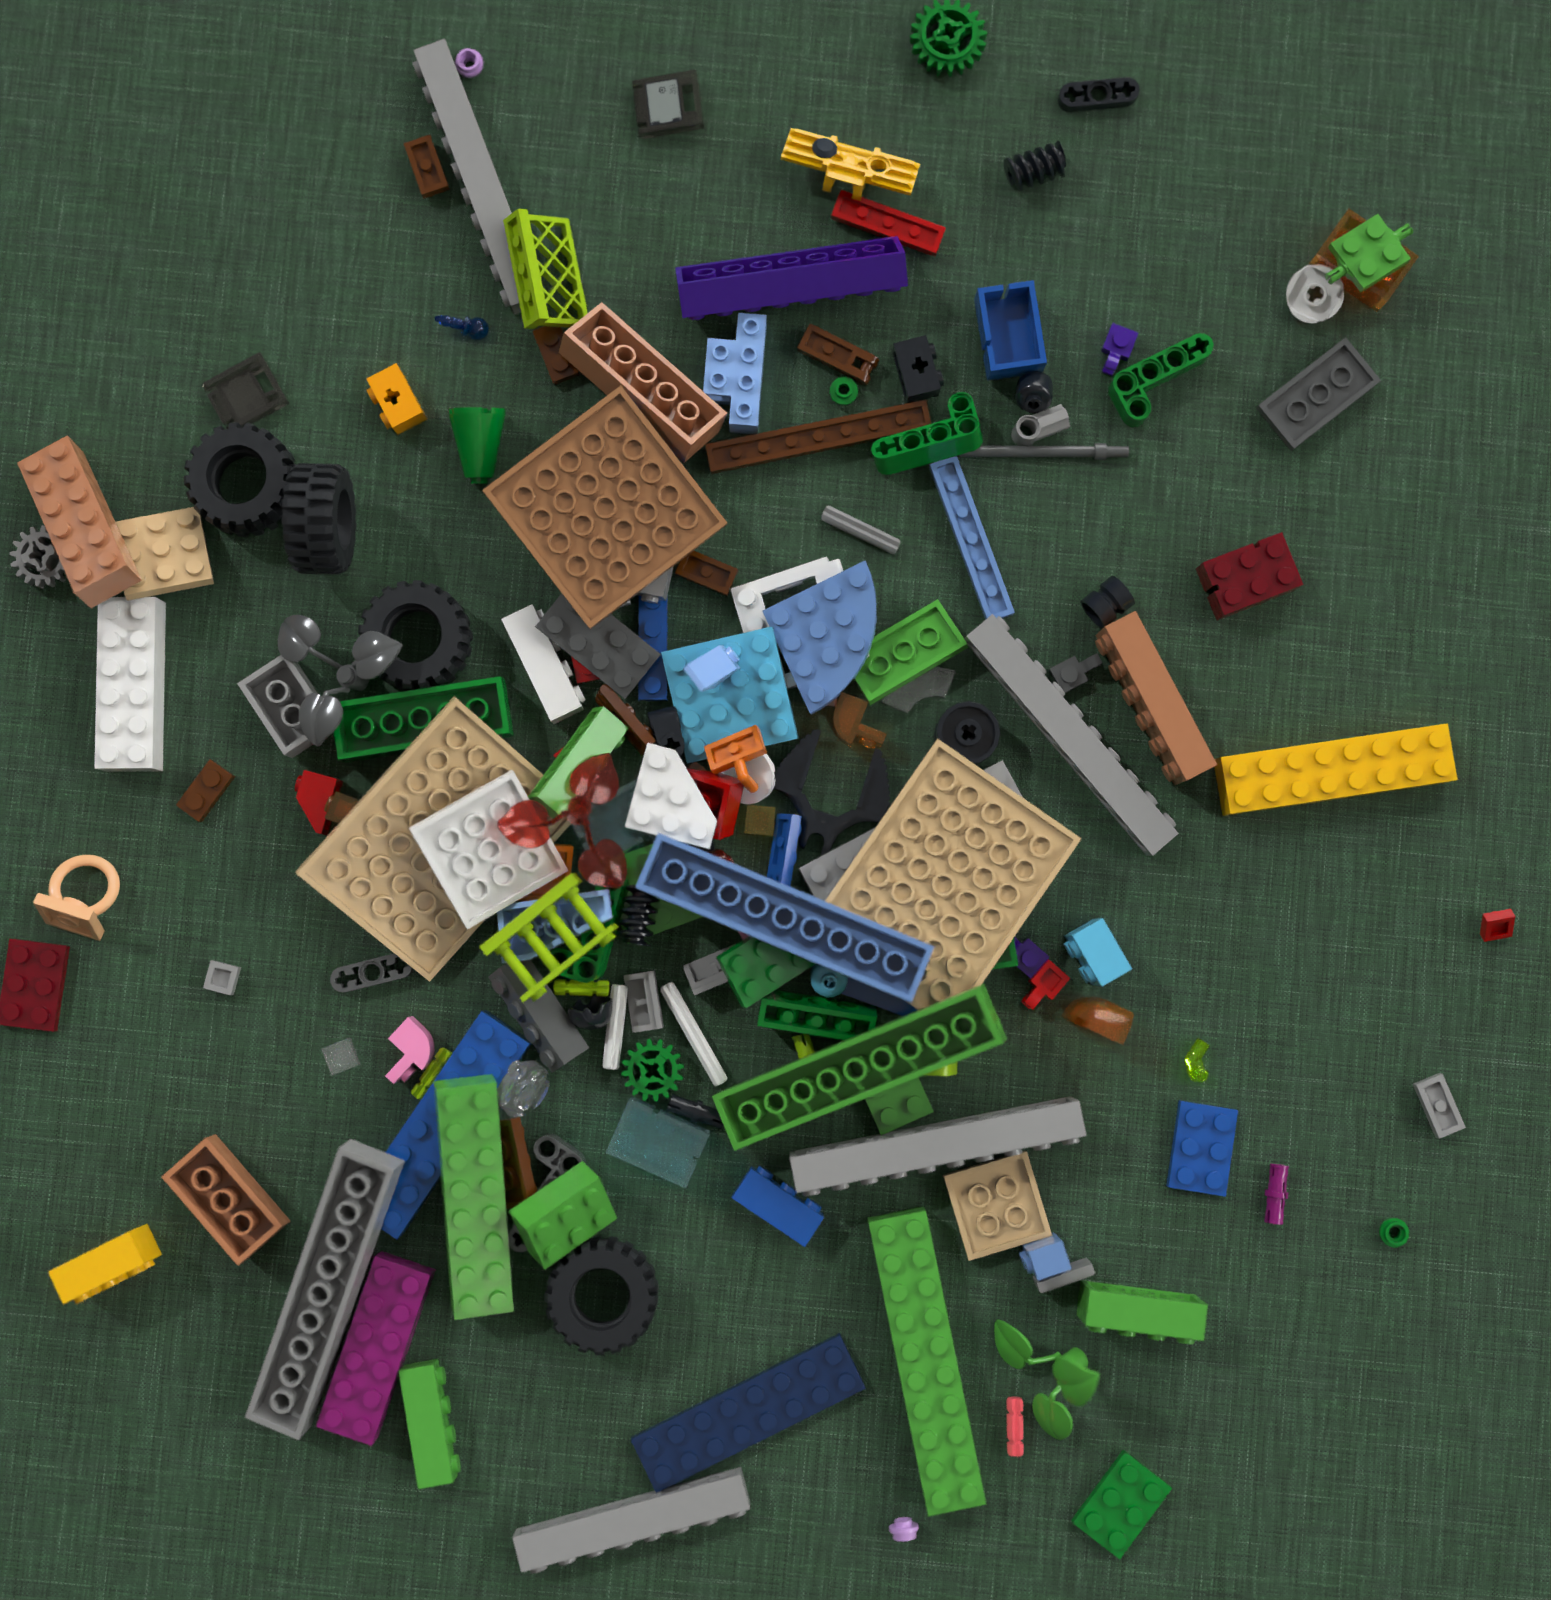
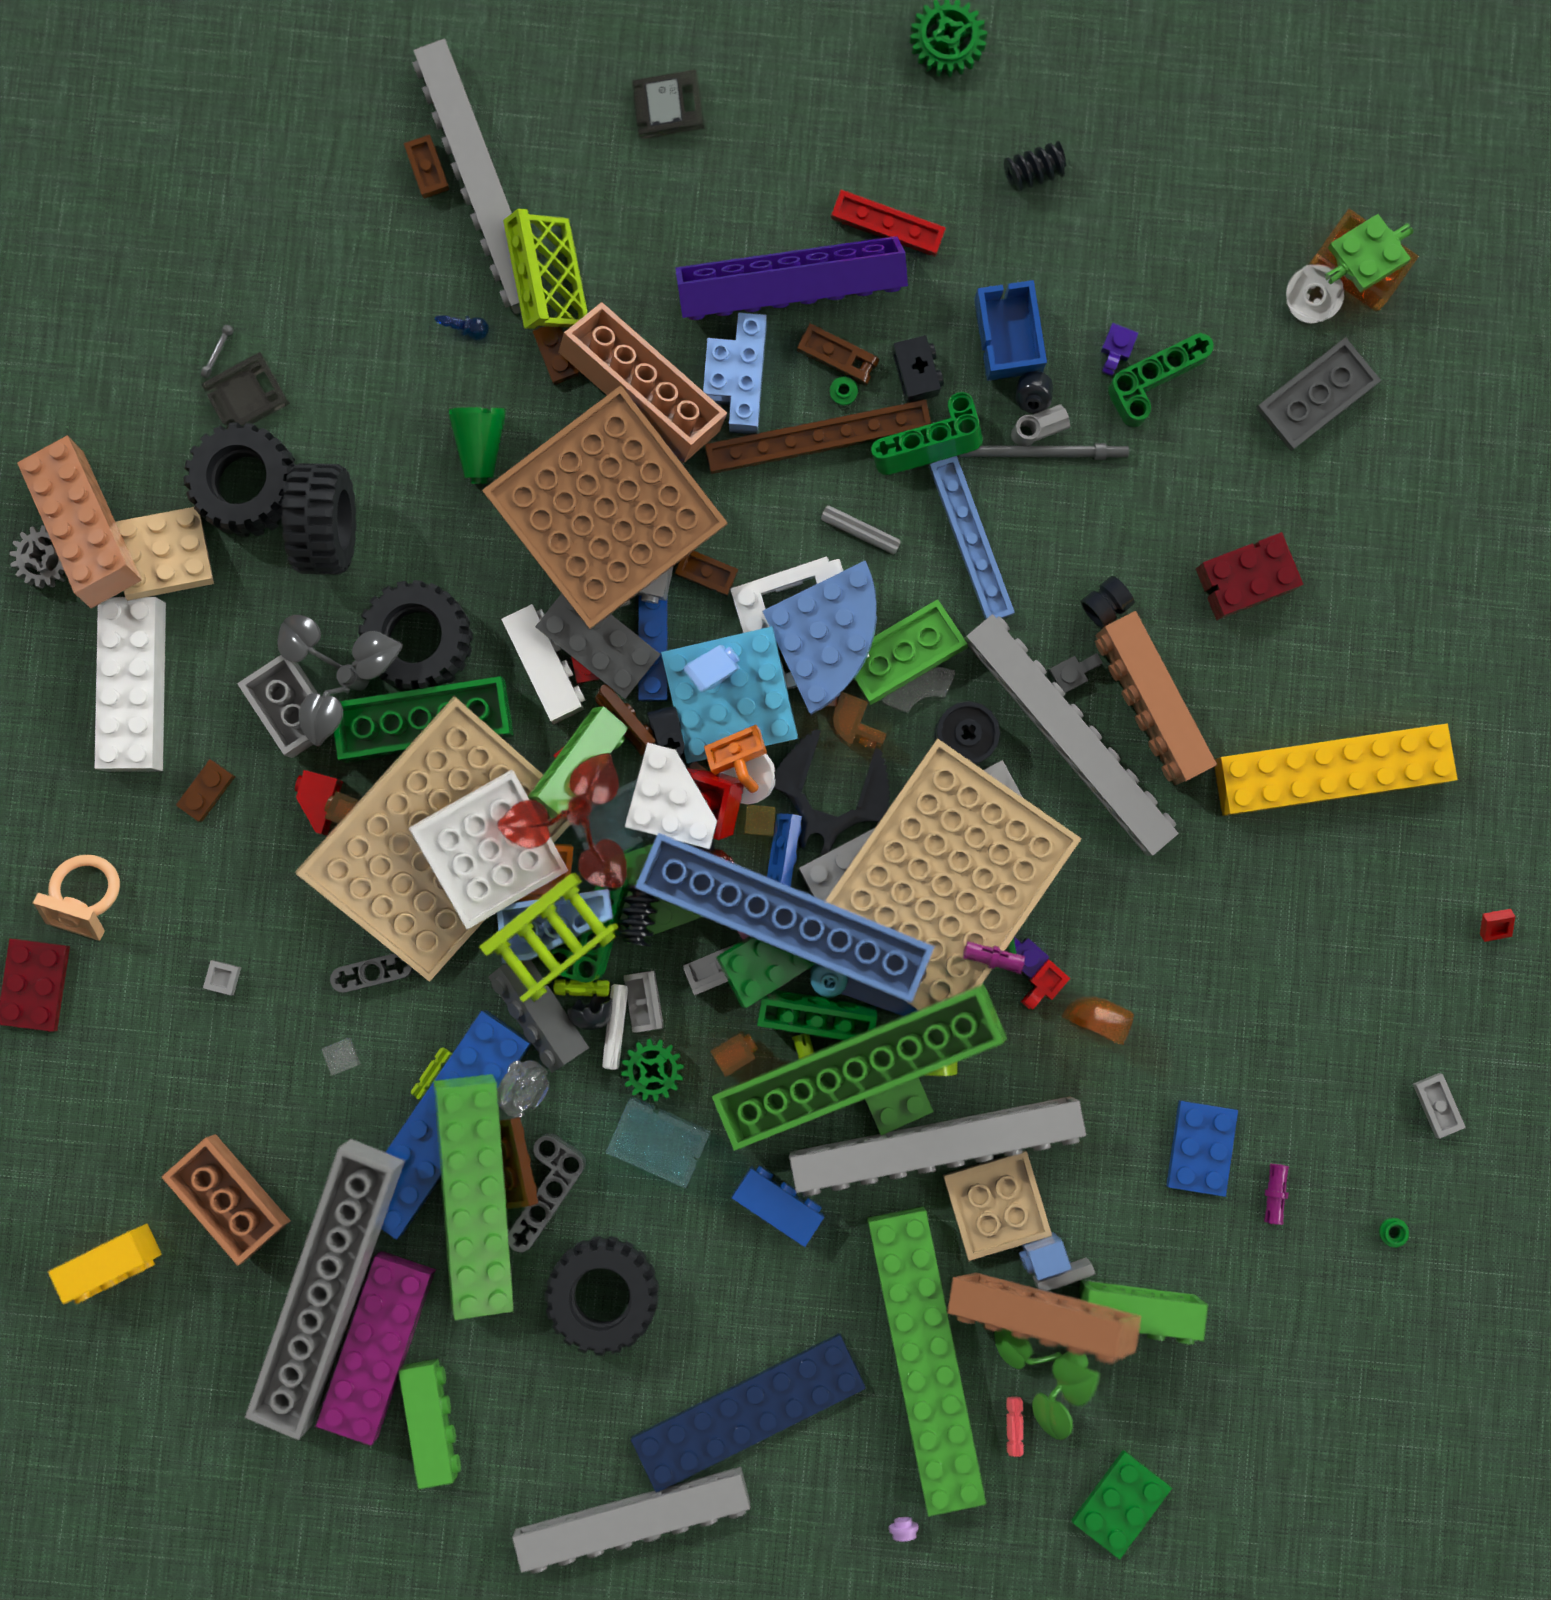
light orange brick [366,363,427,435] -> none
bright pink brick [385,1016,435,1084] -> none
lavender plate [455,48,483,78] -> none
bright green brick [509,1161,617,1269] -> none
white axle [660,982,727,1086] -> none
black pin [667,1093,723,1130] -> none
yellow piece [781,128,920,201] -> none
black beam [1057,77,1140,112] -> none
medium azure brick [1064,918,1132,987] -> none
clear neon green arm [1184,1038,1210,1083] -> none
none -> dark grey hinge [201,325,233,379]
none -> clear orange brick [710,1031,758,1077]
none -> nougat brick [948,1273,1141,1362]
none -> magenta pin [963,941,1025,974]

